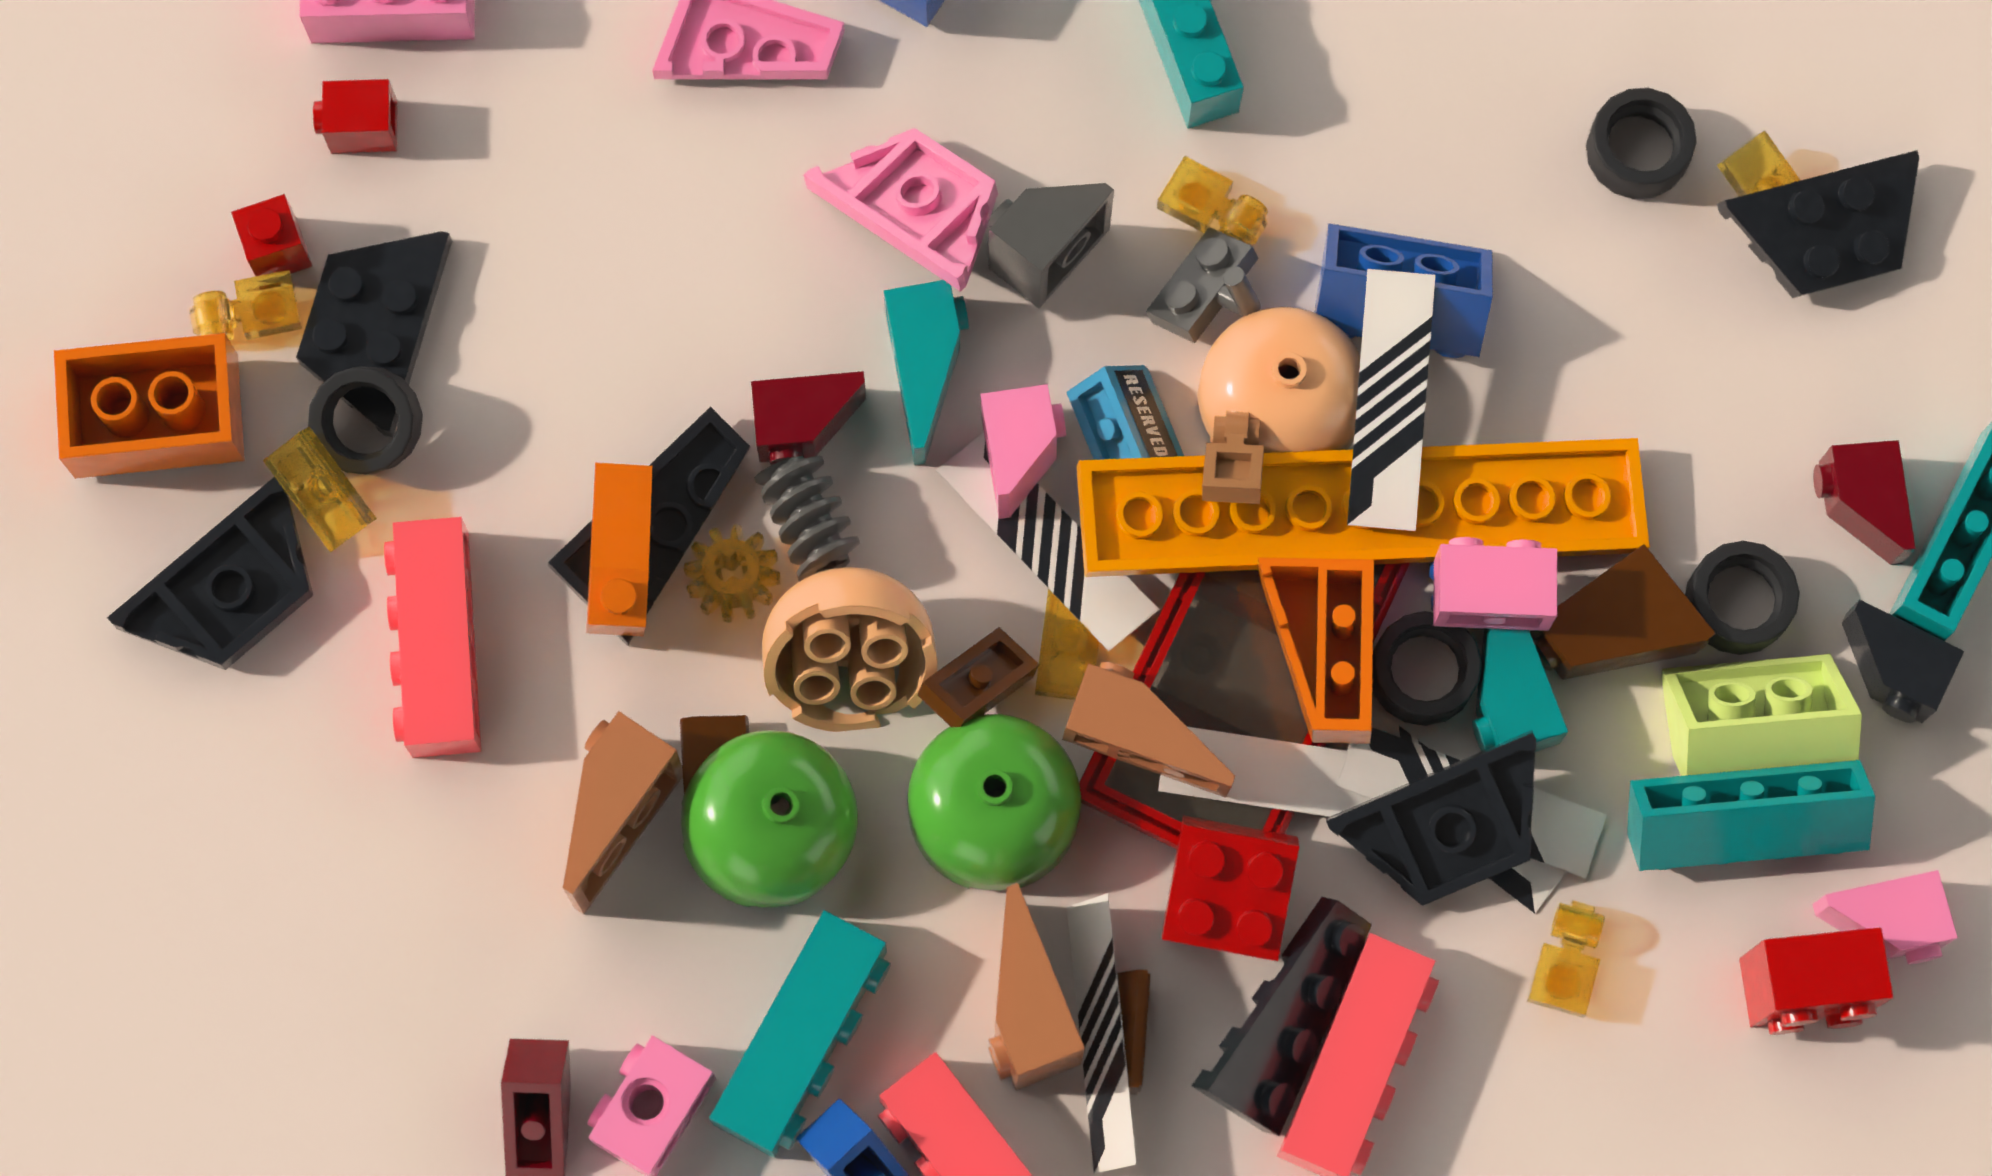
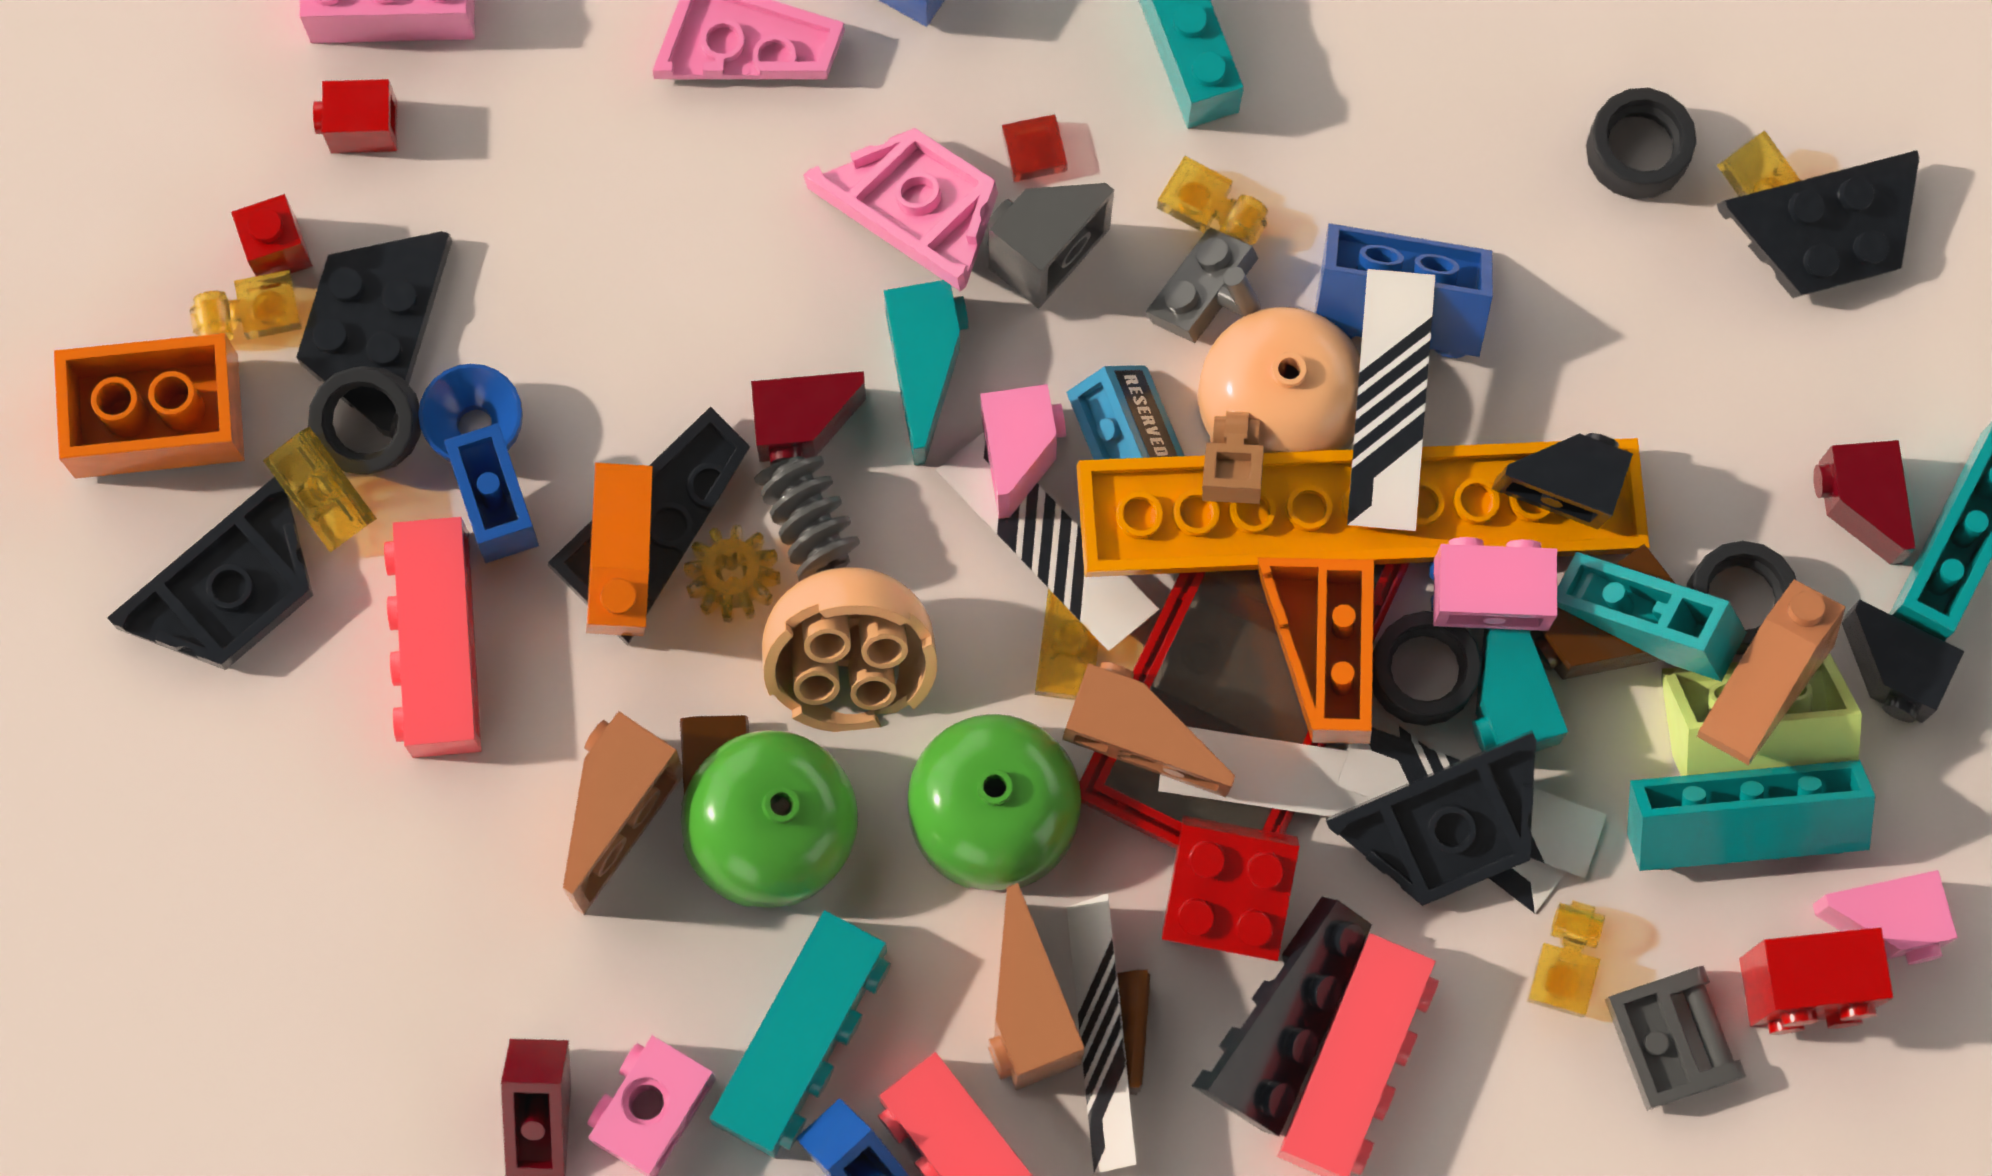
reddish brown plate [917,627,1040,727] -> none
none -> blue piece [418,364,523,462]
none -> blue slope [444,423,539,564]
none -> clear red tile [1002,114,1068,182]
none -> black slope [1492,433,1633,530]
none -> teal slope [1557,552,1747,682]
none -> dark grey plate [1605,965,1746,1111]
none -> nougat slope [1697,579,1846,765]

